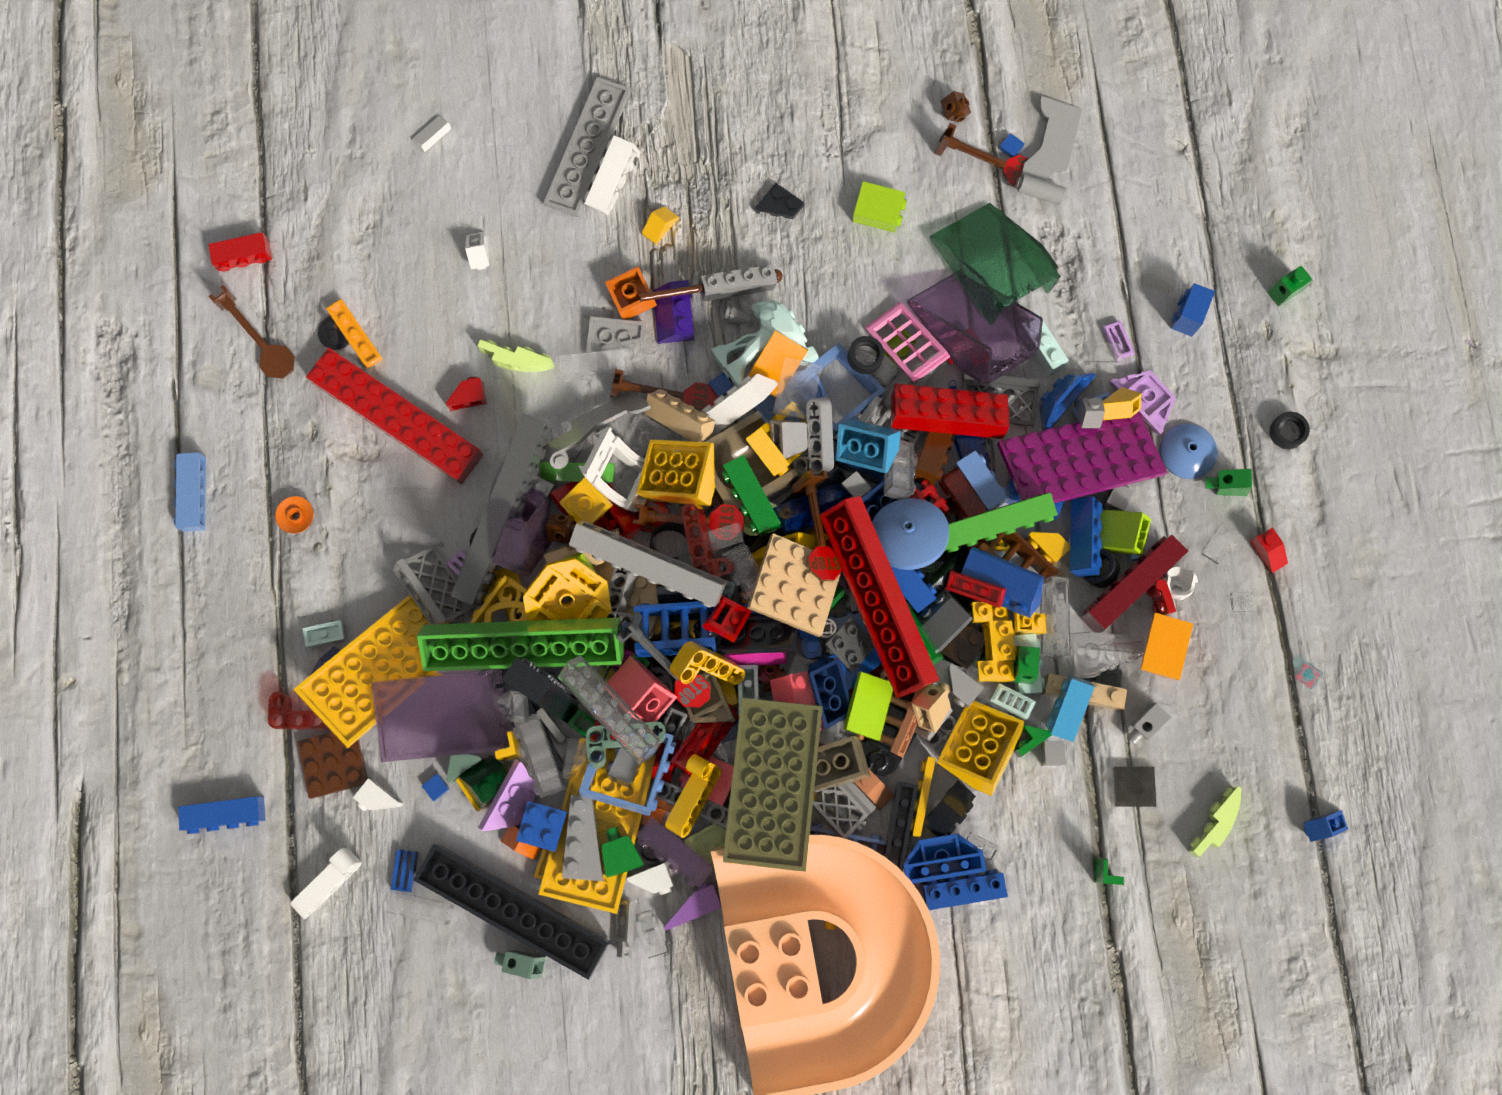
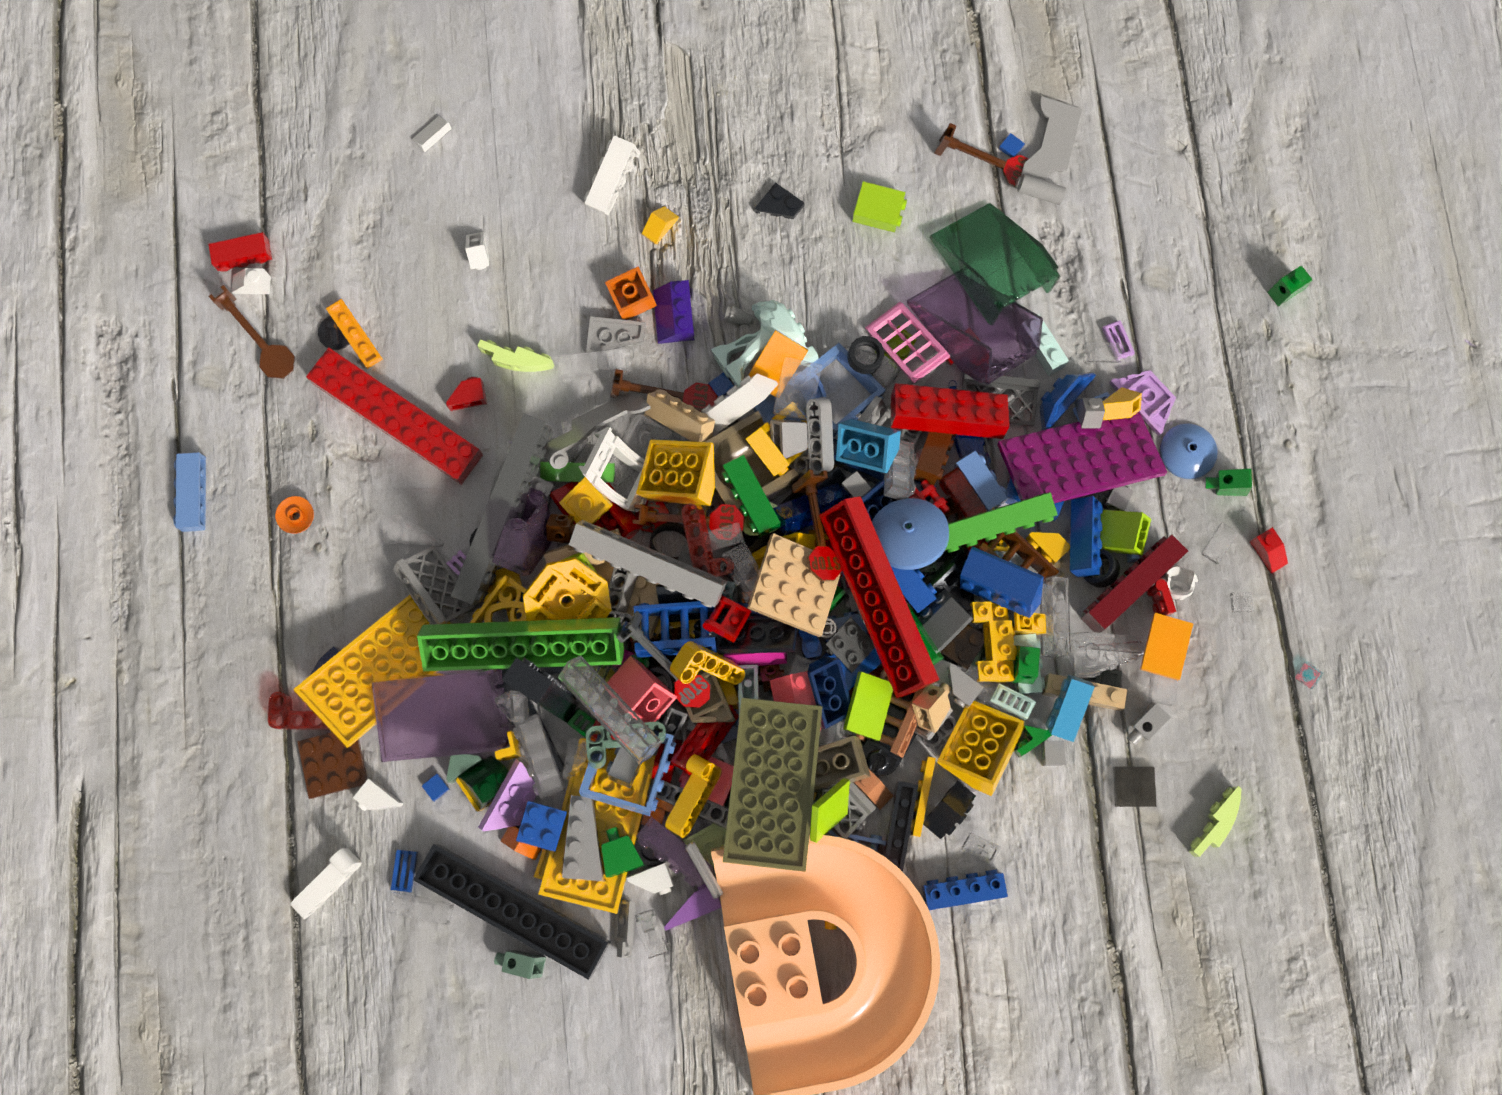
blue brick [178,796,265,834] -> none
light aqua plate [303,620,346,648] -> none
light grey tile [537,708,568,744] -> none
light grey plate [543,77,631,217] -> none
light grey piece [639,264,783,302] -> none
blue wedge [903,833,986,884] -> none
reddish brown brick [940,91,971,122] -> none
red tile [946,570,1007,608] -> none
green panel [1094,858,1124,885] -> none
blue brick [1171,283,1215,337] -> none
black tyre [1269,411,1310,450] -> none
blue slope [1303,810,1348,842] -> none
none -> white slope [232,268,271,294]
none -> light grey axle [685,842,723,899]
none -> lime tile [810,778,850,843]

